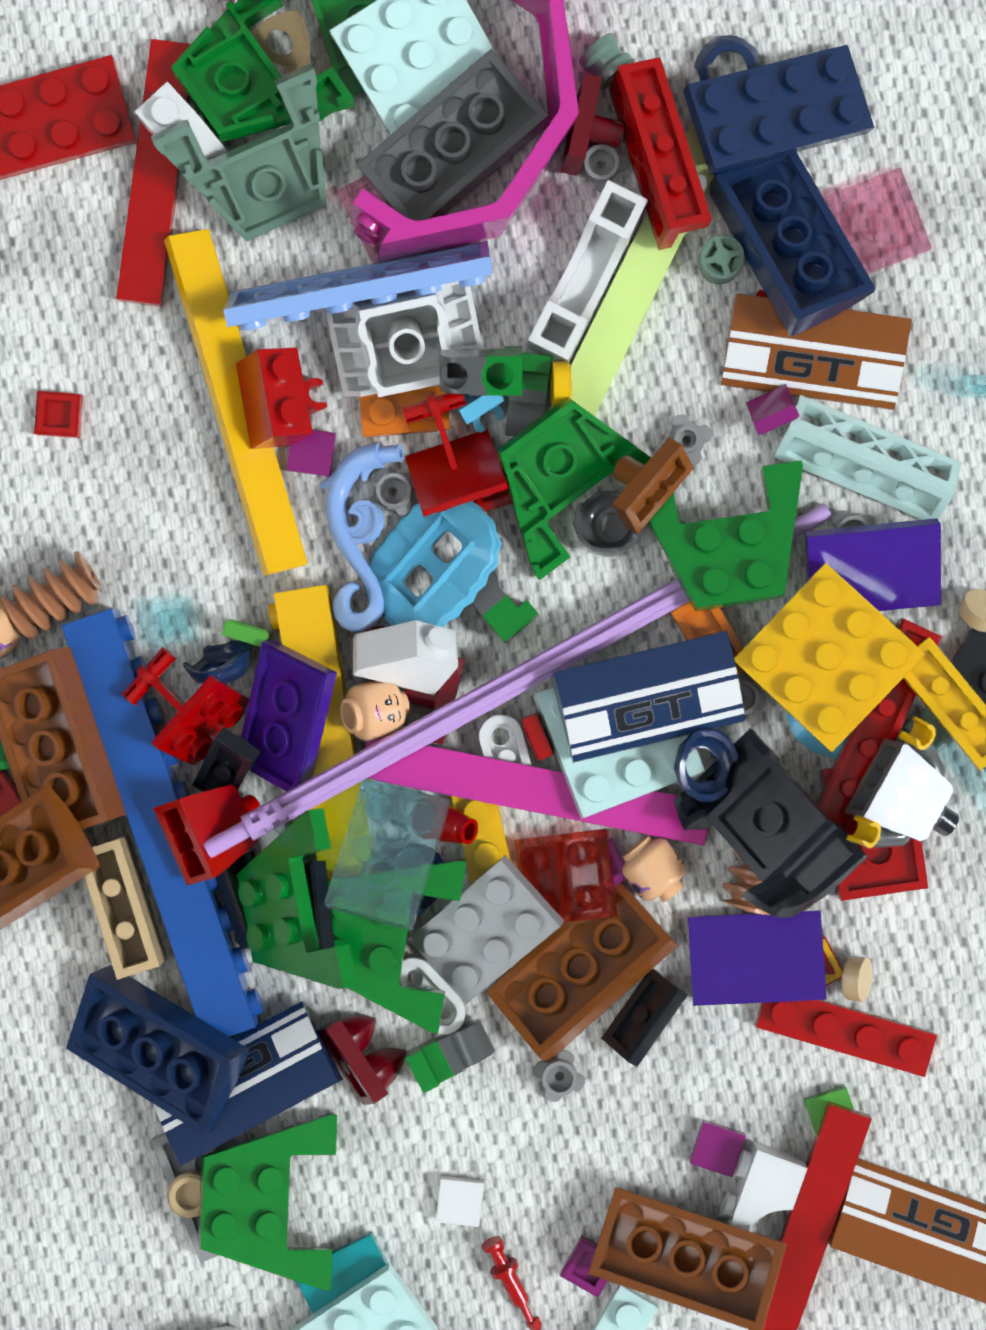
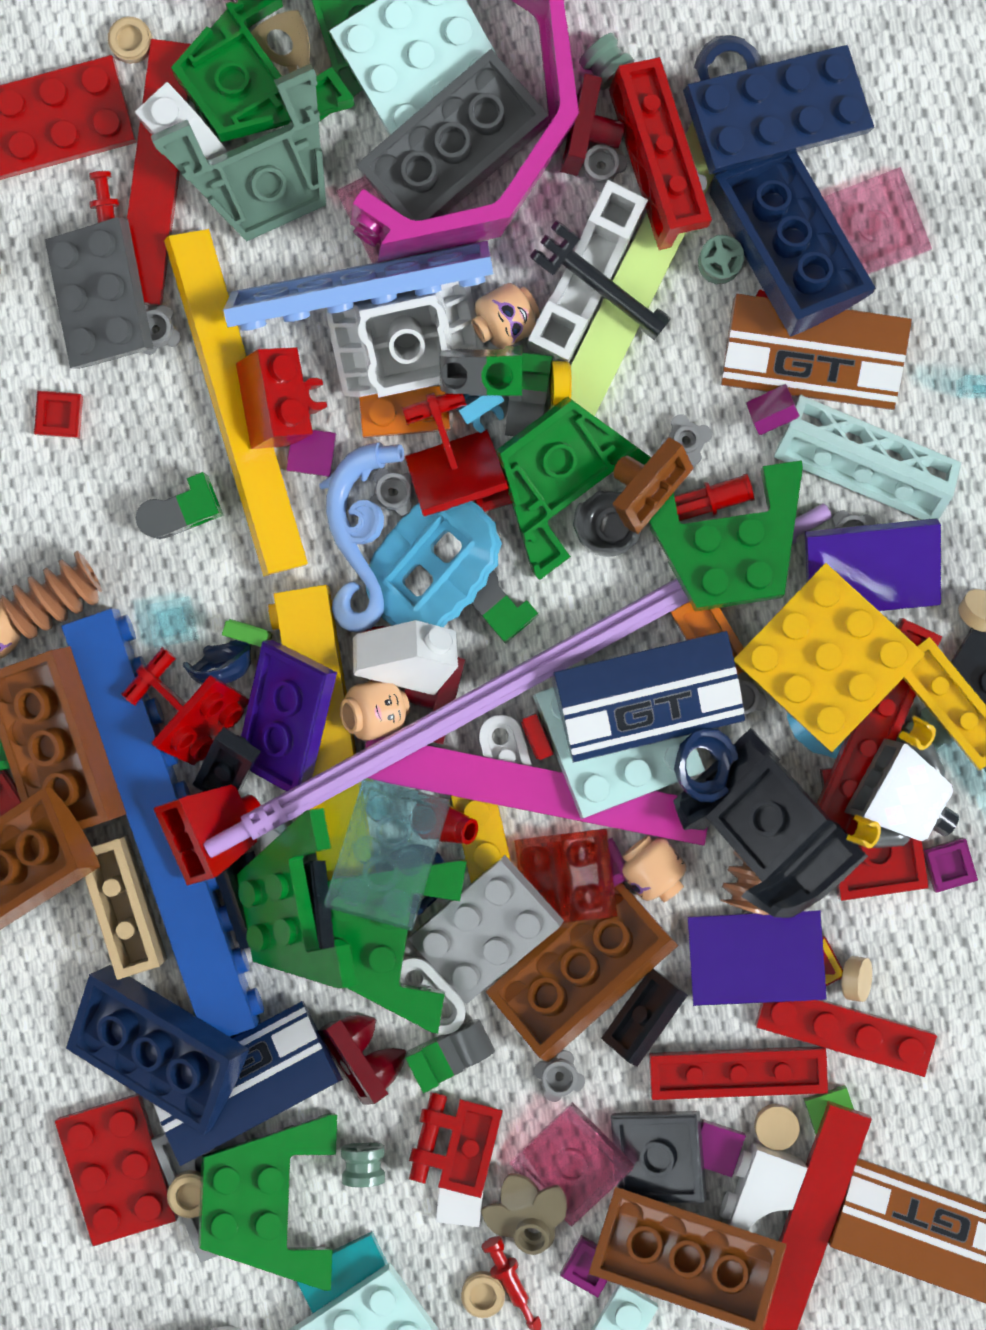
none -> dark grey plate [45,217,154,369]
none -> red plate [55,1094,179,1246]
none -> red piece [89,171,119,223]
none -> tan tile [108,17,153,64]
none -> leg [136,472,224,539]
none -> light grey plate [143,305,181,355]
none -> sand green wheel [341,1142,385,1188]
none -> red plate [408,1092,503,1199]
none -> tan tile [461,1271,505,1318]
none -> light nougat head [471,283,540,349]
none -> dark tan plate [481,1173,567,1255]
none -> clear pink tile [510,1102,634,1227]
none -> black hinge [530,220,671,340]
none -> black plate [610,1111,707,1203]
none -> red plate [649,1046,828,1100]
none -> red axle [674,473,755,521]
none -> tan tile [754,1104,800,1151]
none -> magenta tile [923,838,978,893]

